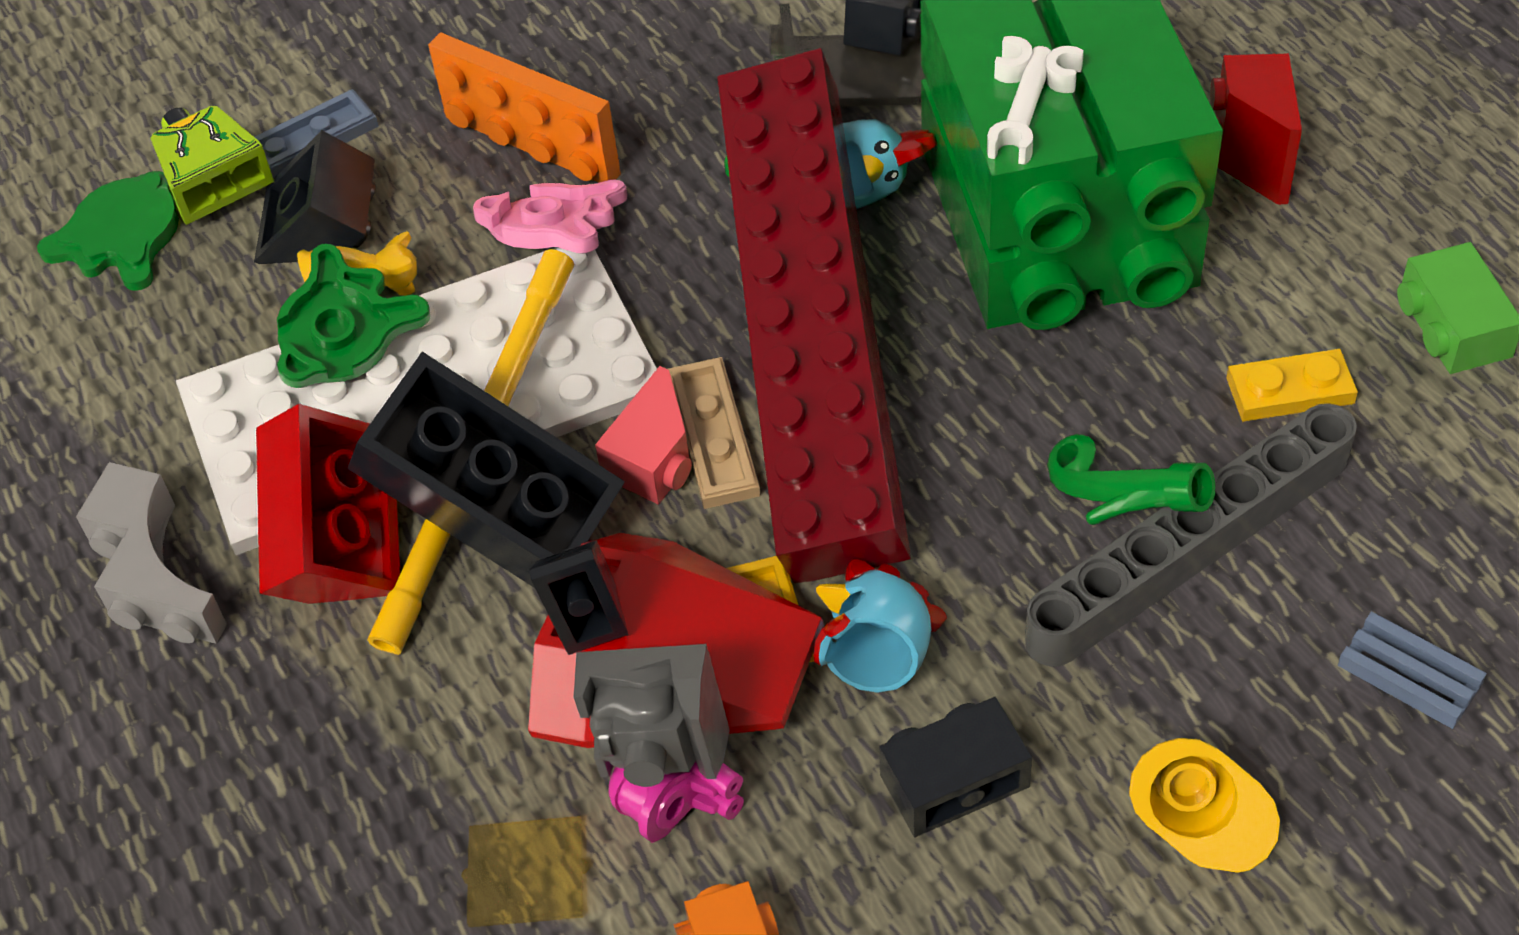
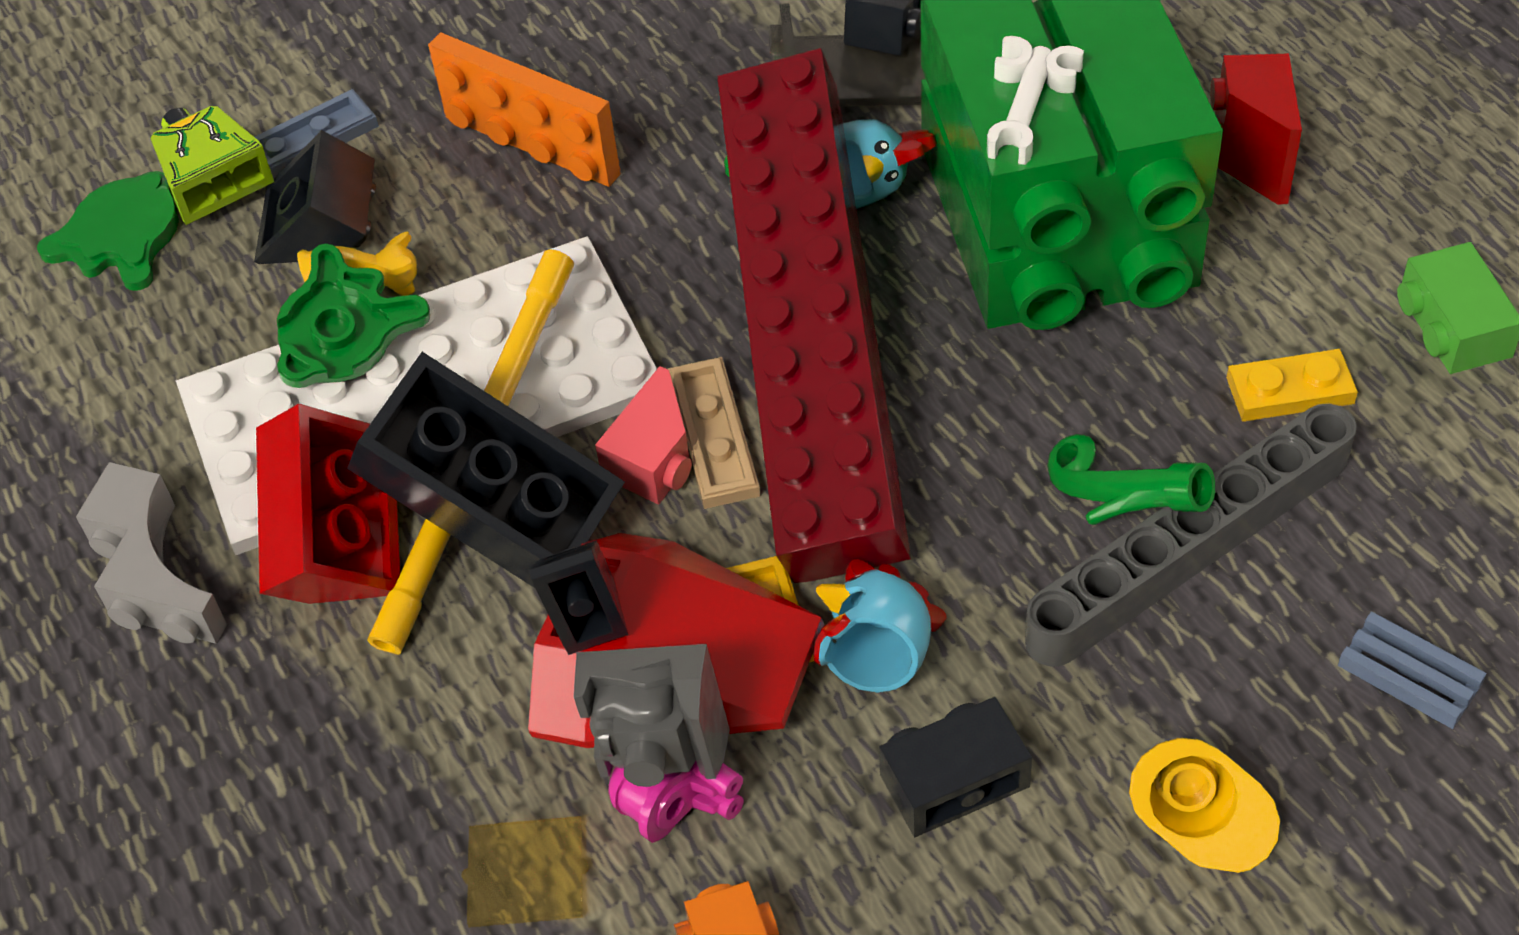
bright pink tile [473,180,627,253] -> none

